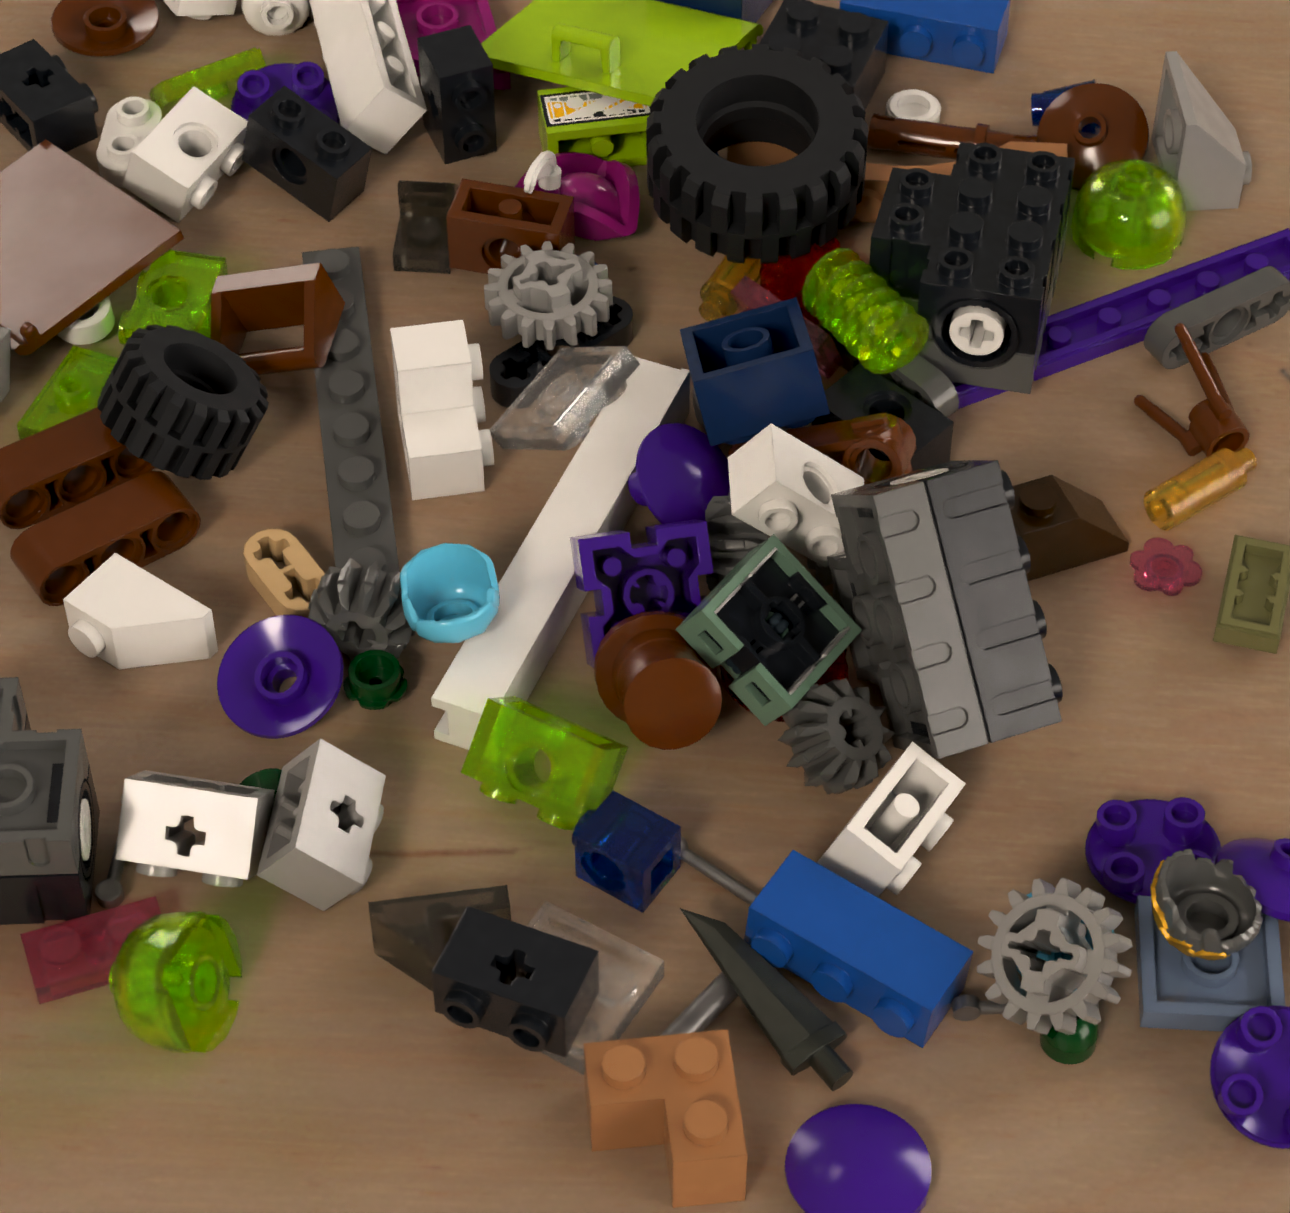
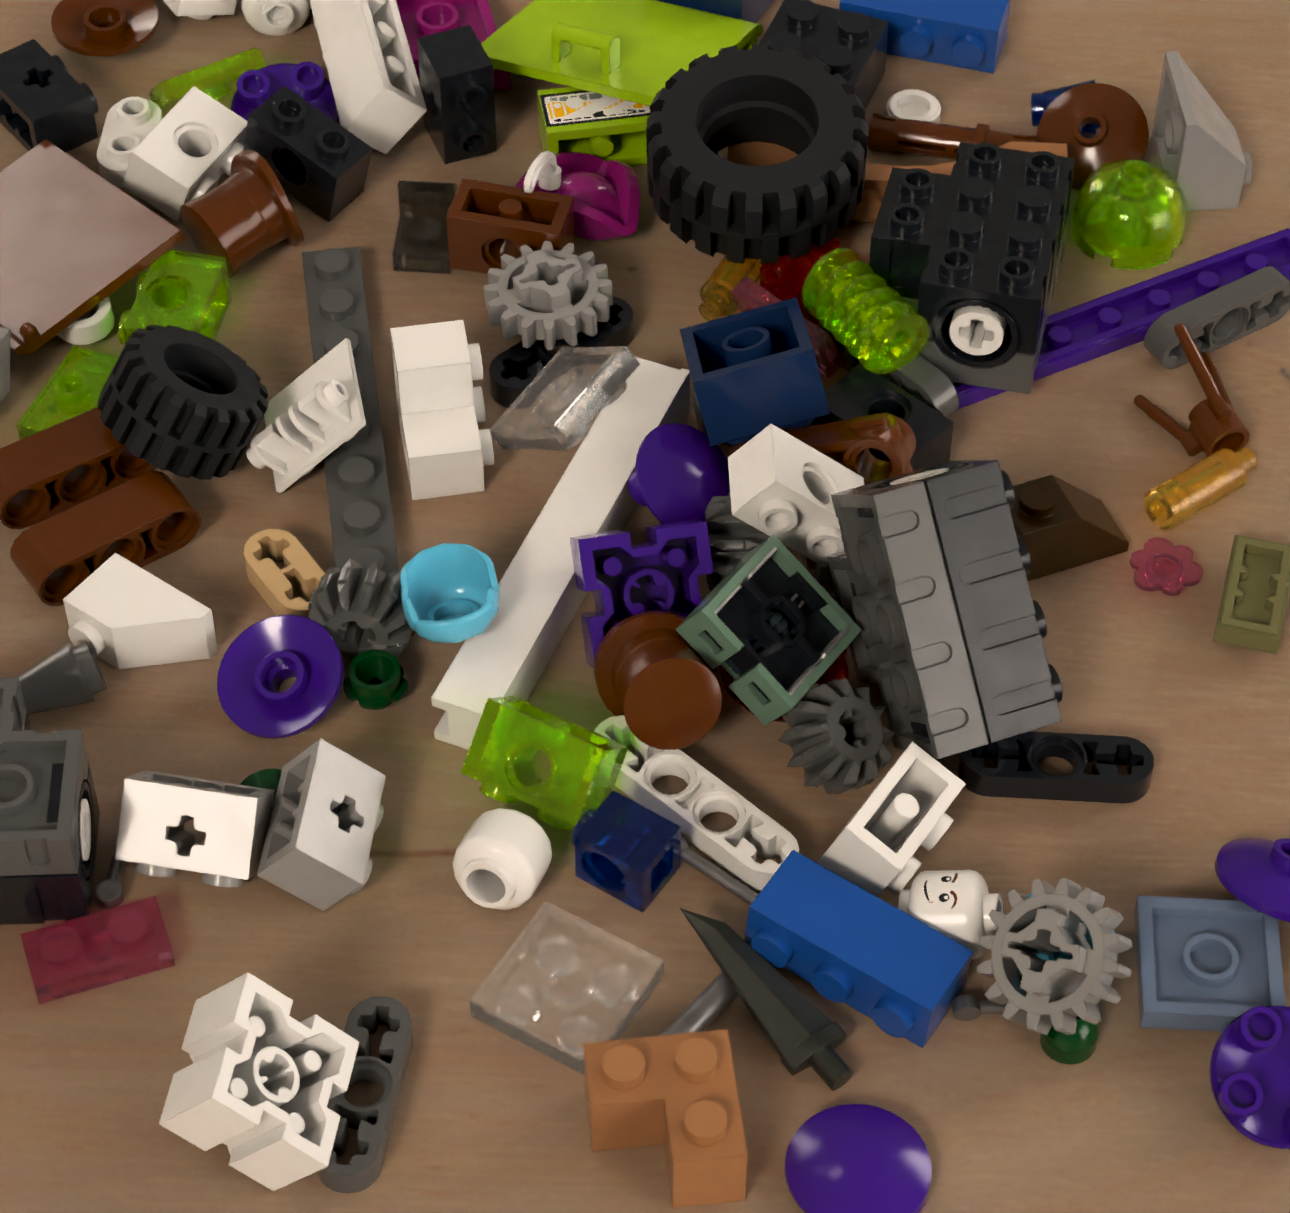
clear neon green cylinder [109,910,242,1053] -> none
reddish brown tile [210,262,345,375] -> none
clear smoke slope [368,885,511,992] -> none
black brick [431,906,599,1058] -> none
dark purple dish [1085,797,1222,904] -> none
dark grey hair [1150,849,1263,960] -> none
none -> dark grey cone [18,642,107,716]
none -> white brick [159,972,359,1191]
none -> reddish brown piece [180,149,305,278]
none -> white hinge [246,338,366,494]
none -> dark grey beam [317,996,413,1193]
none -> white head [452,808,552,910]
none -> white beam [592,715,800,893]
none -> white head [898,870,1003,960]
none -> black beam [958,731,1154,804]

